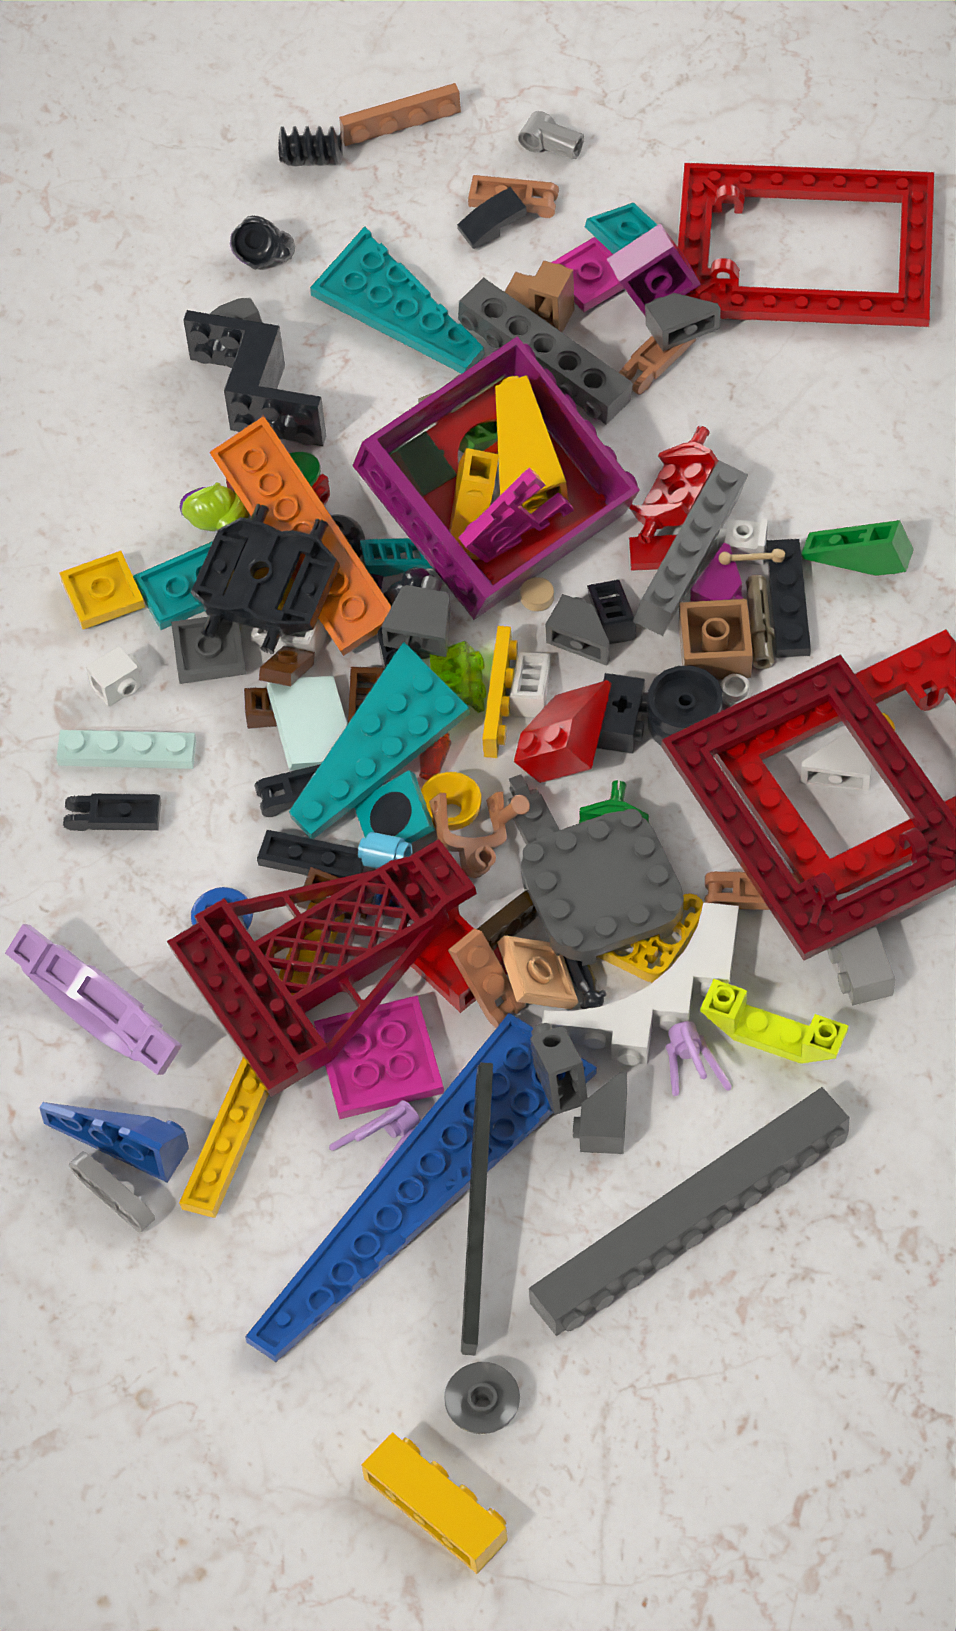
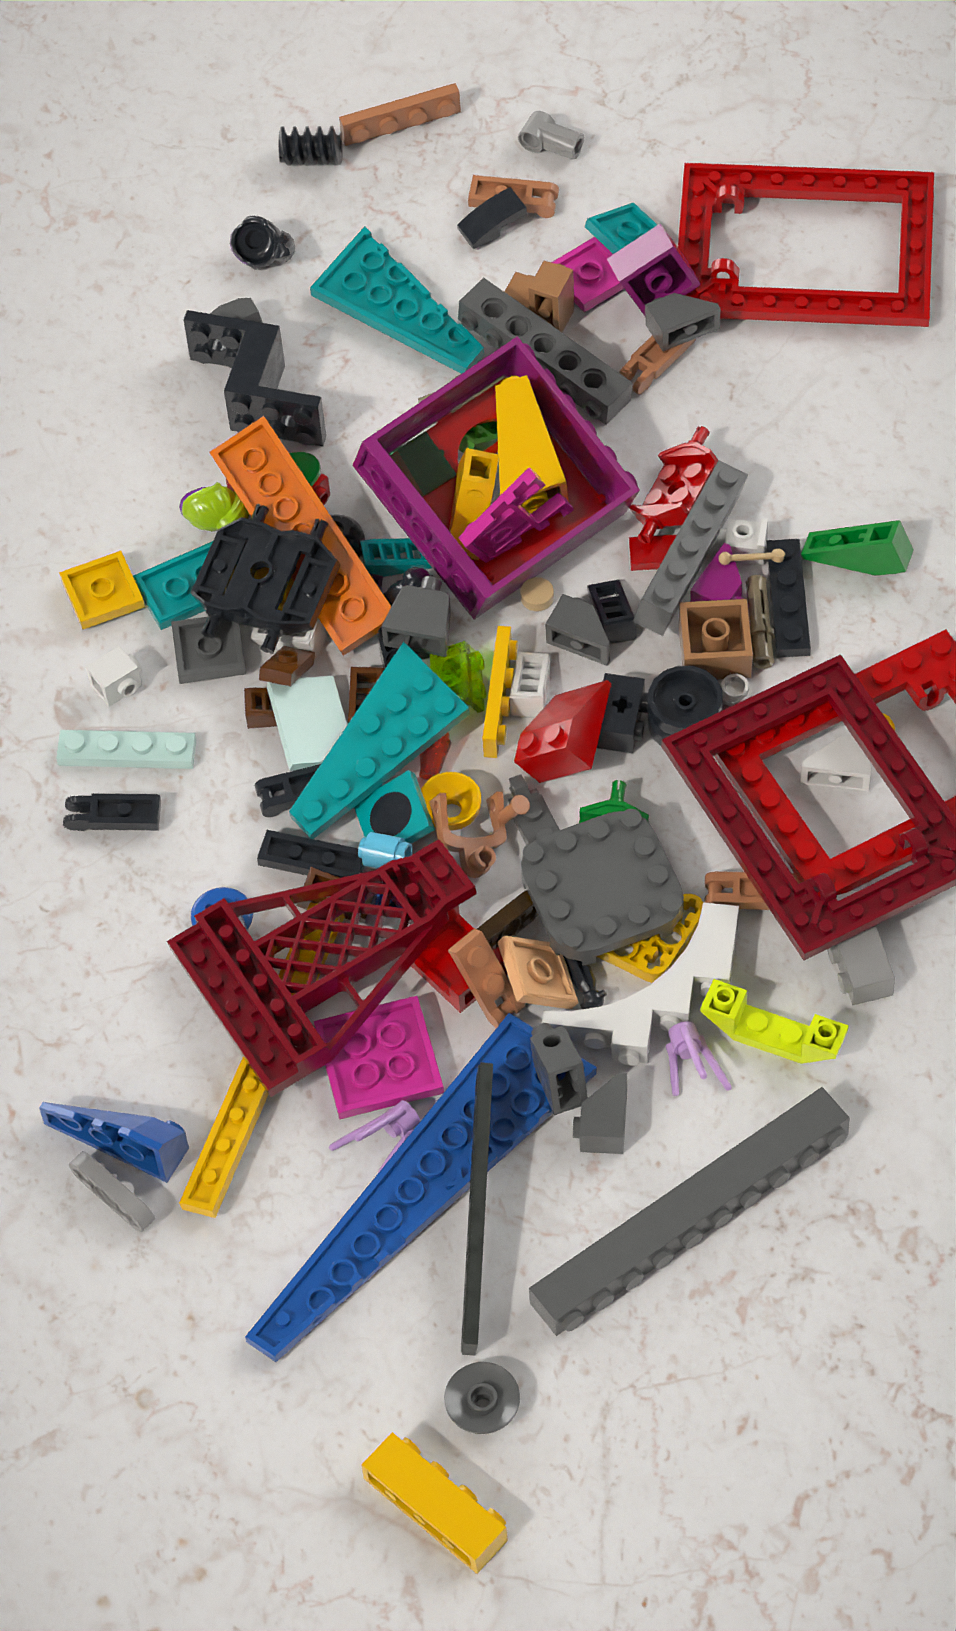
lavender piece [5,924,182,1075] -> none

